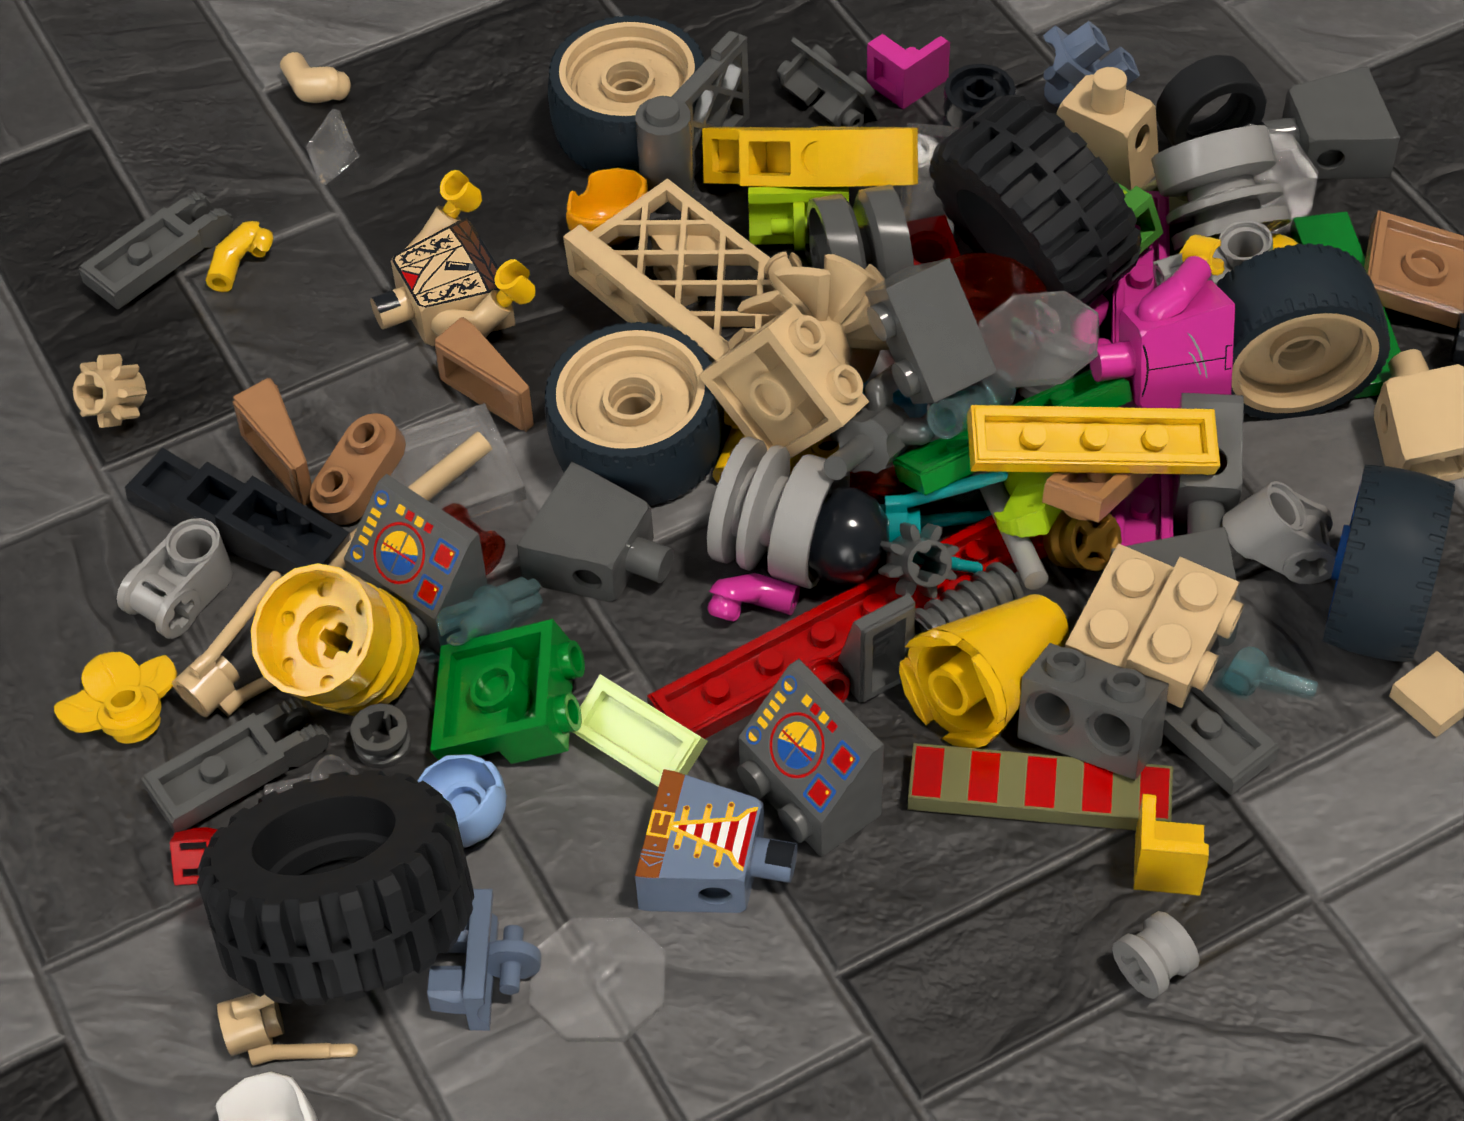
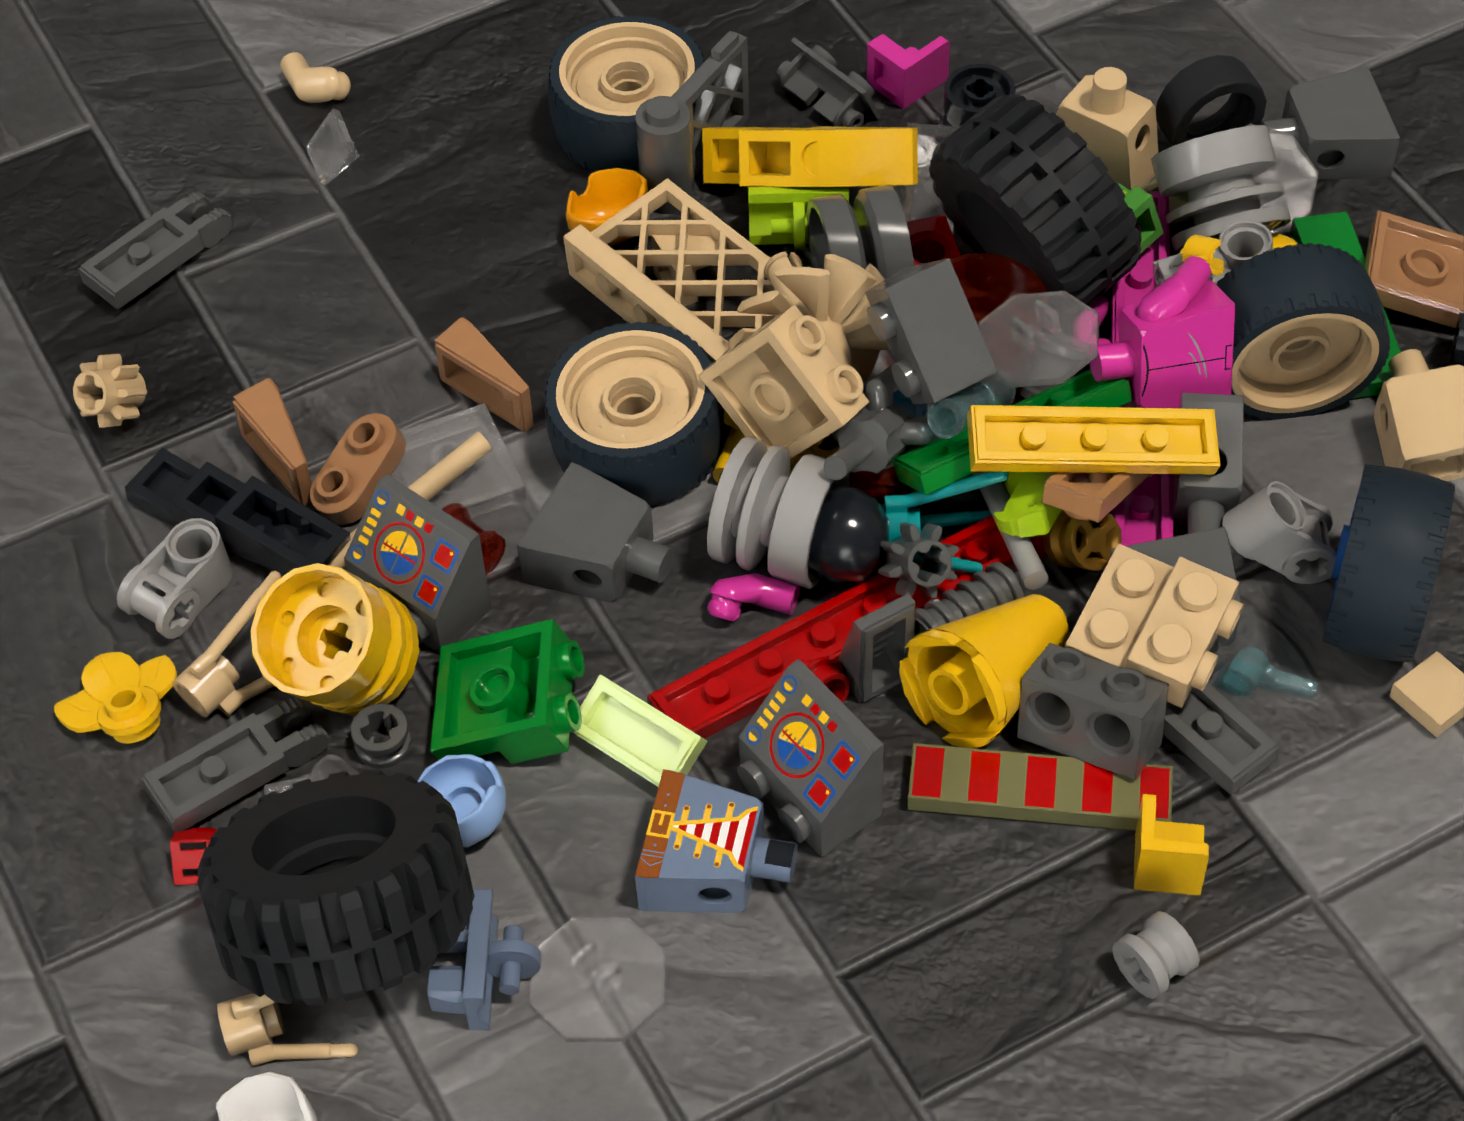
yellow arm [205,221,274,292] -> none
torso [370,170,536,346] -> none
clear light blue axle [437,577,543,646] -> none
sand blue hips [1043,20,1140,108] -> none

